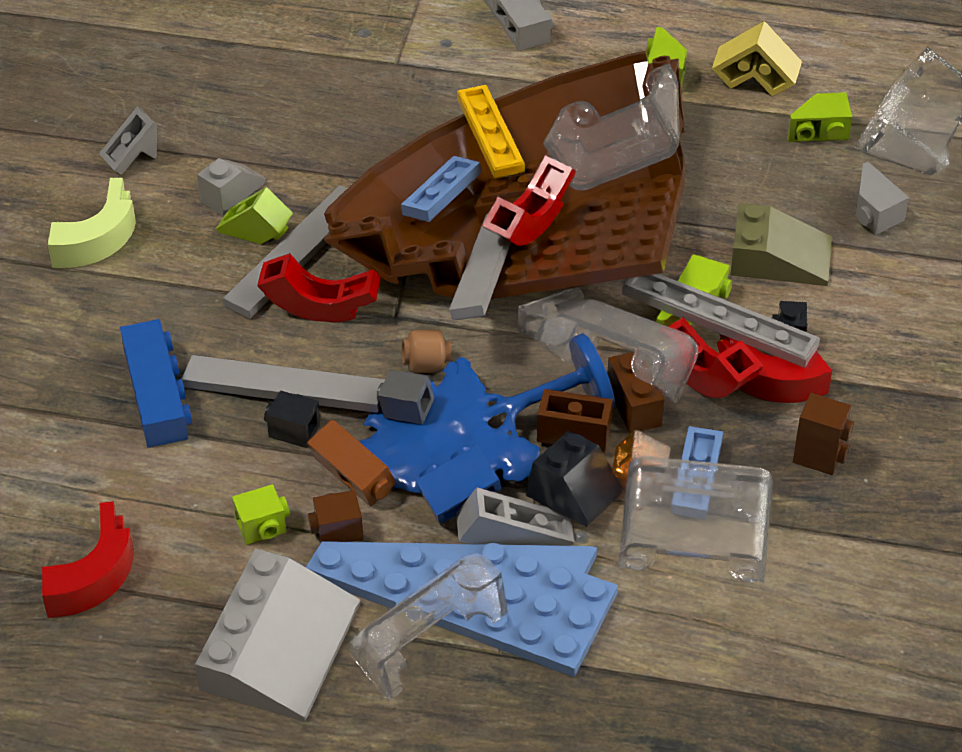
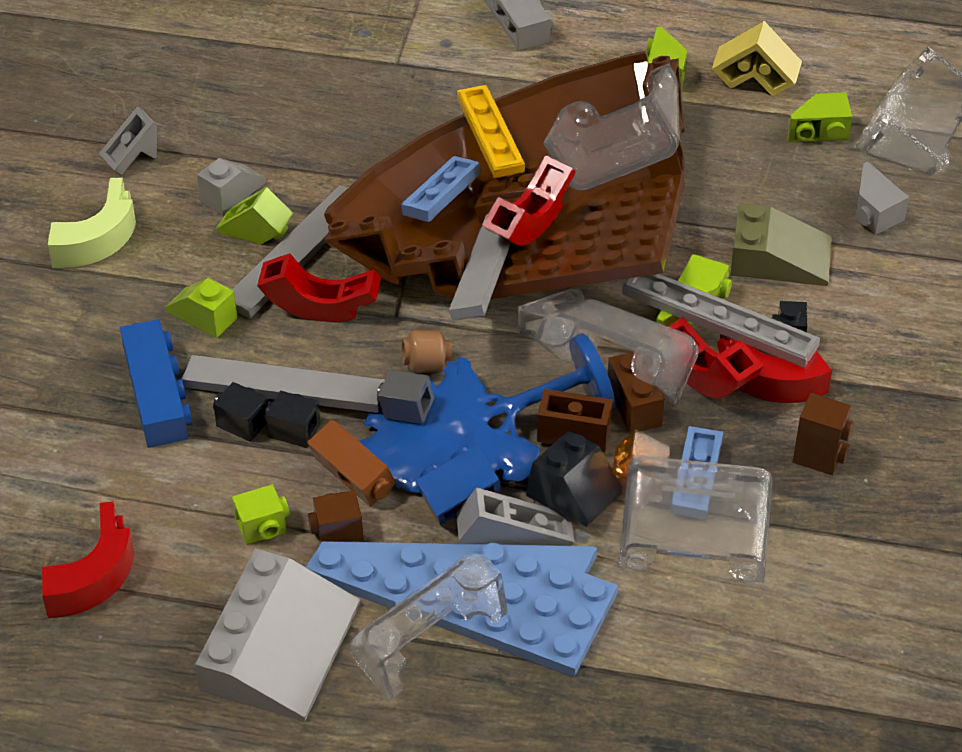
none -> lime slope [165,278,237,338]
none -> black brick [213,382,268,442]

